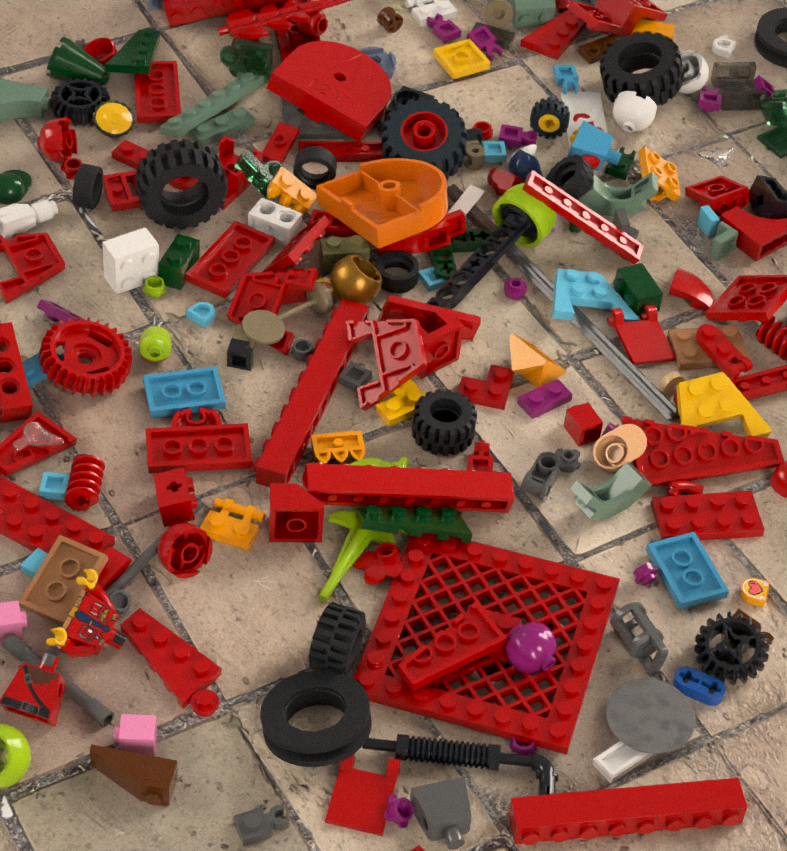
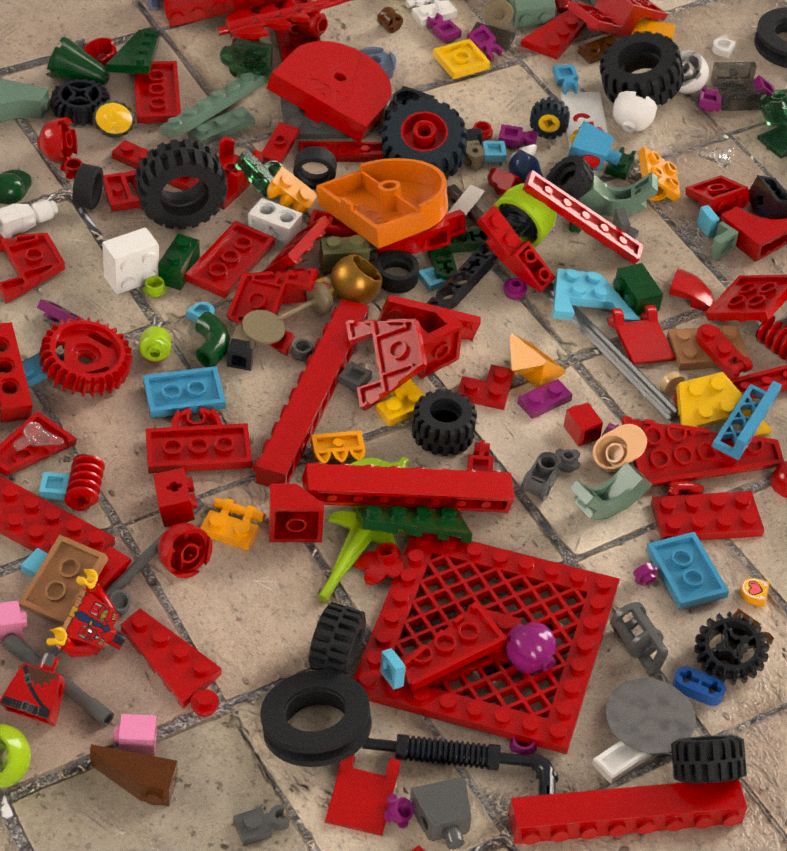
none -> dark green cylinder [195,311,230,368]
none -> medium azure tile [380,648,406,690]
none -> red slope [476,205,556,293]
none -> black tyre [671,735,747,783]
none -> dark azure fence [711,381,782,461]

